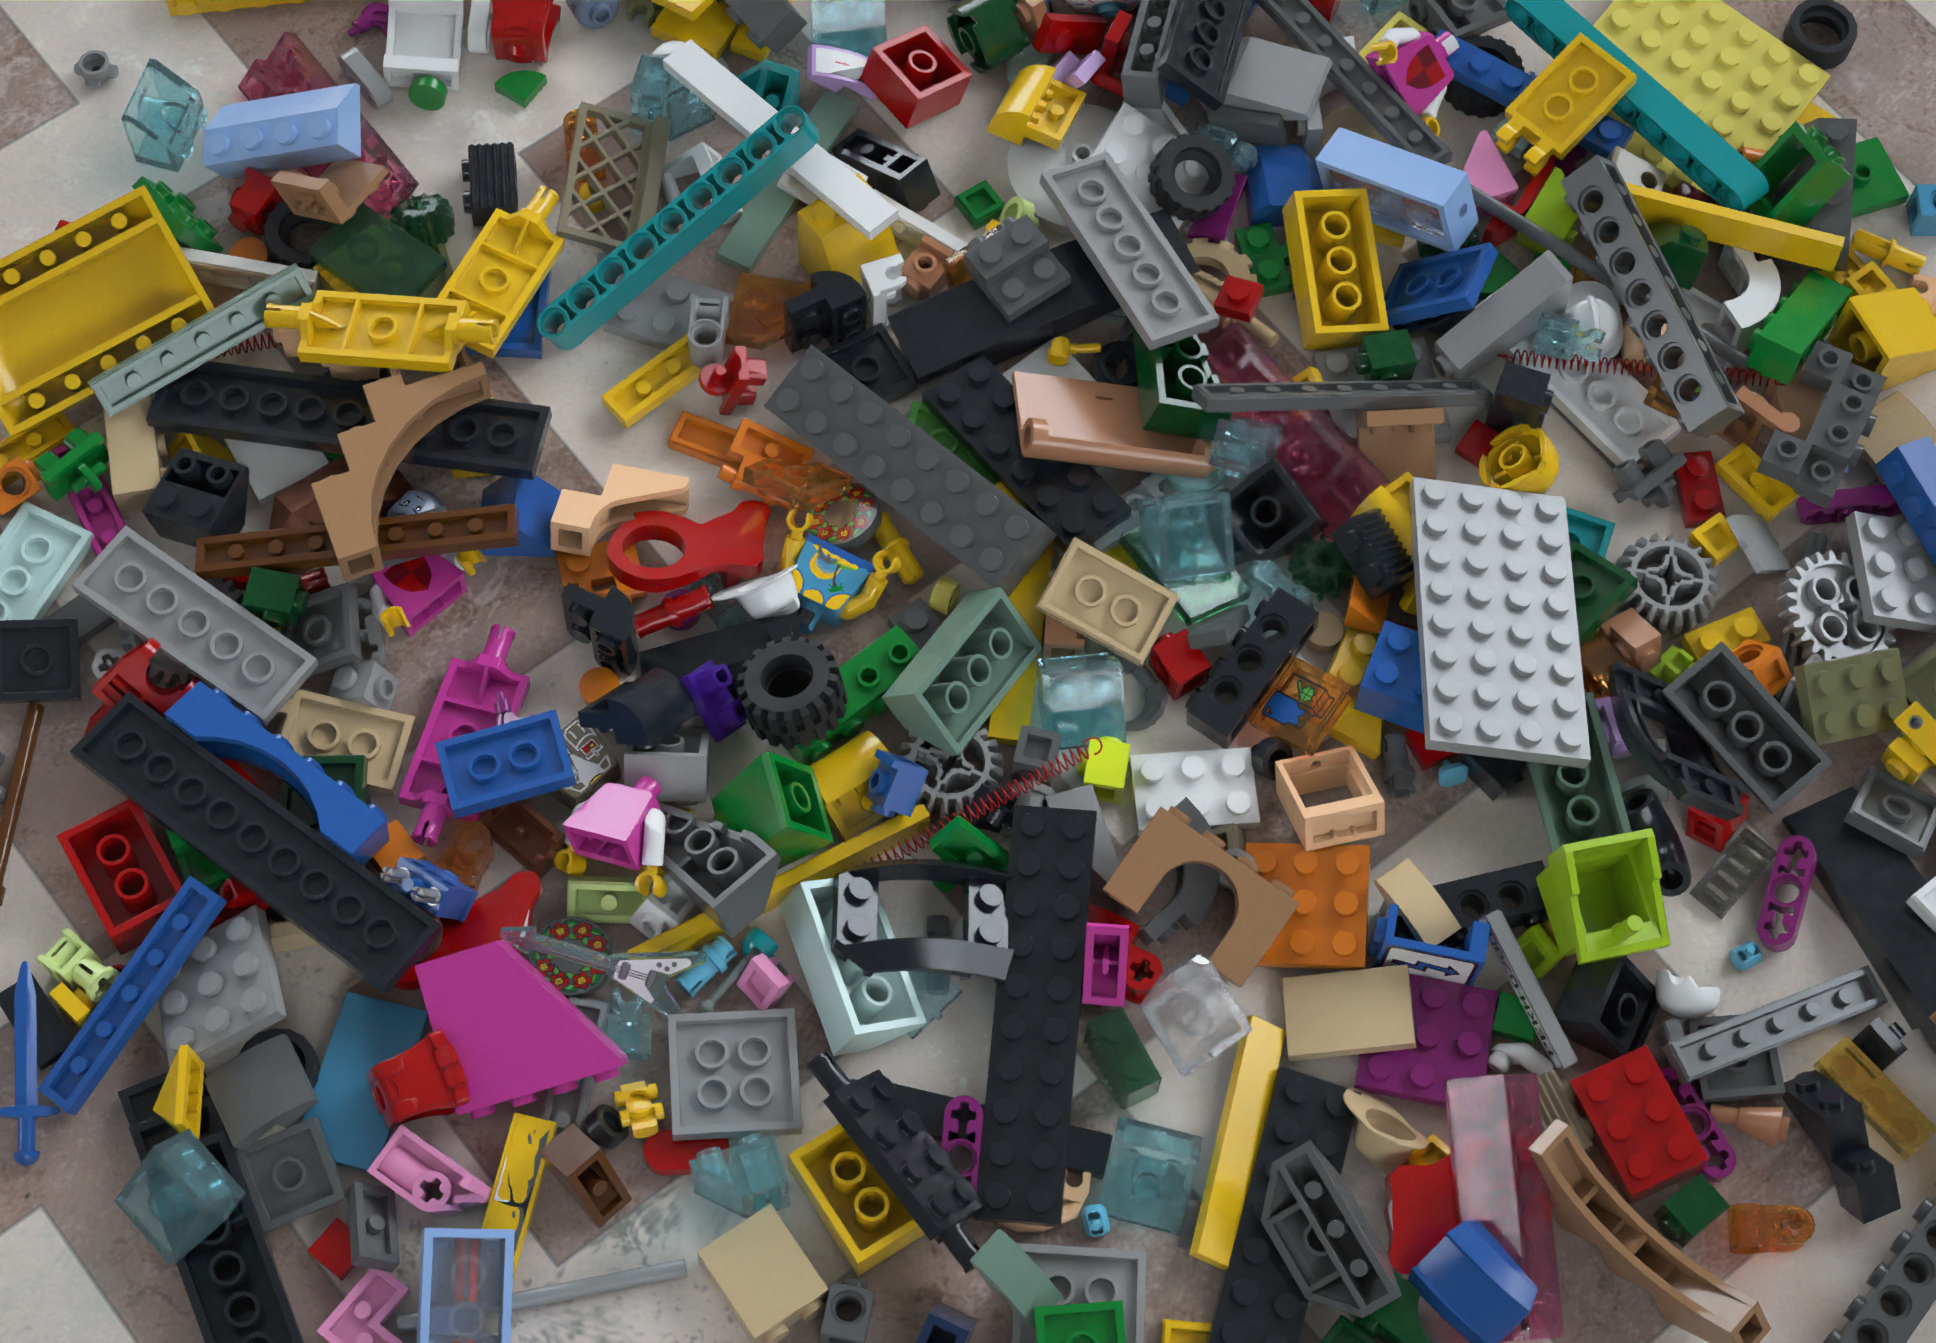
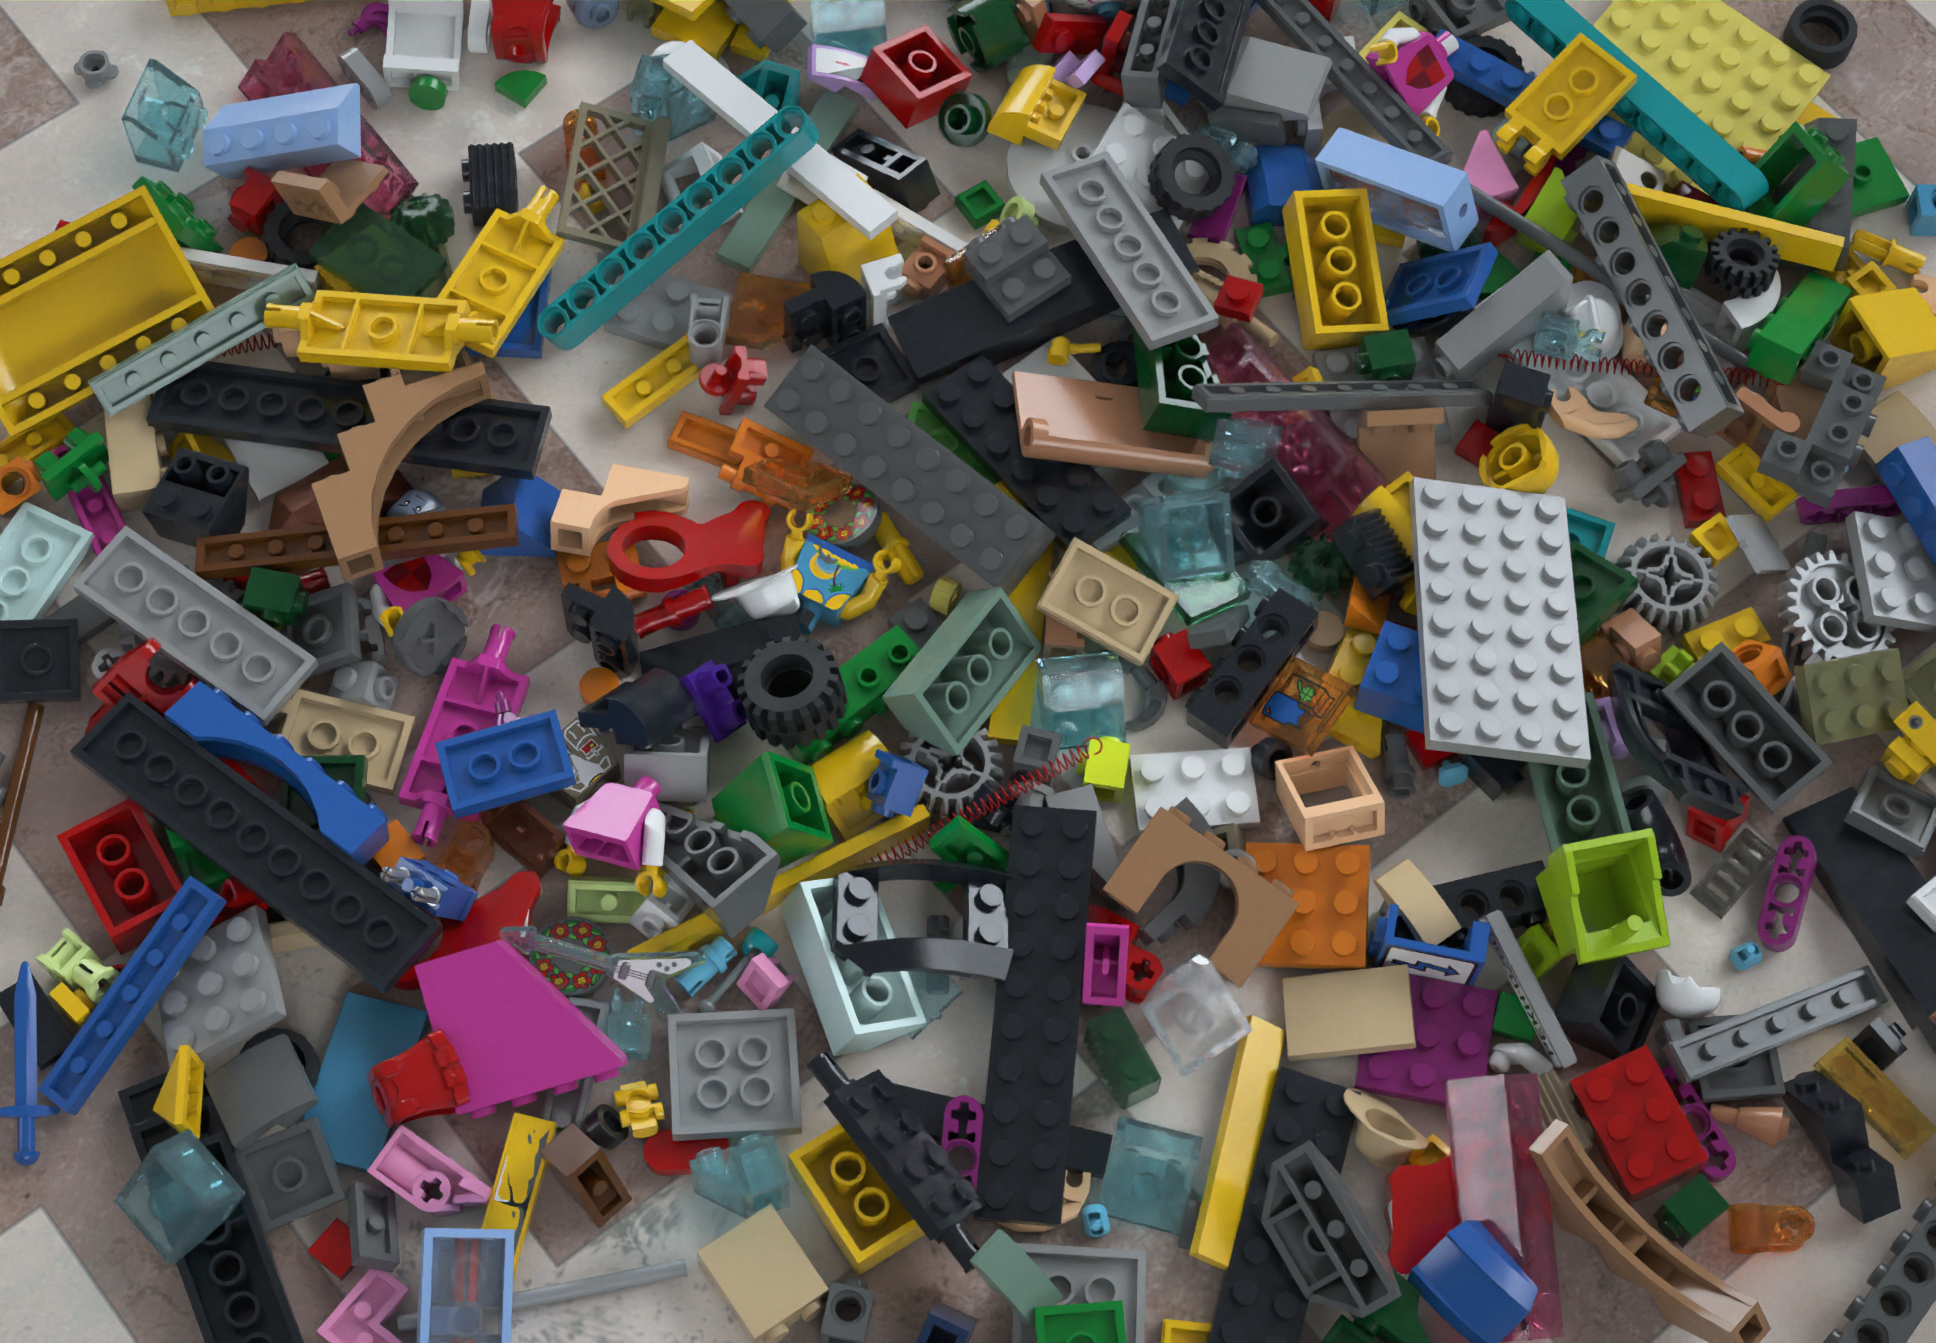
none -> dark grey tile [392,597,468,677]
none -> dark green plate [938,92,992,147]
none -> light nougat piece [1548,386,1637,439]
none -> black tyre [1704,228,1780,299]

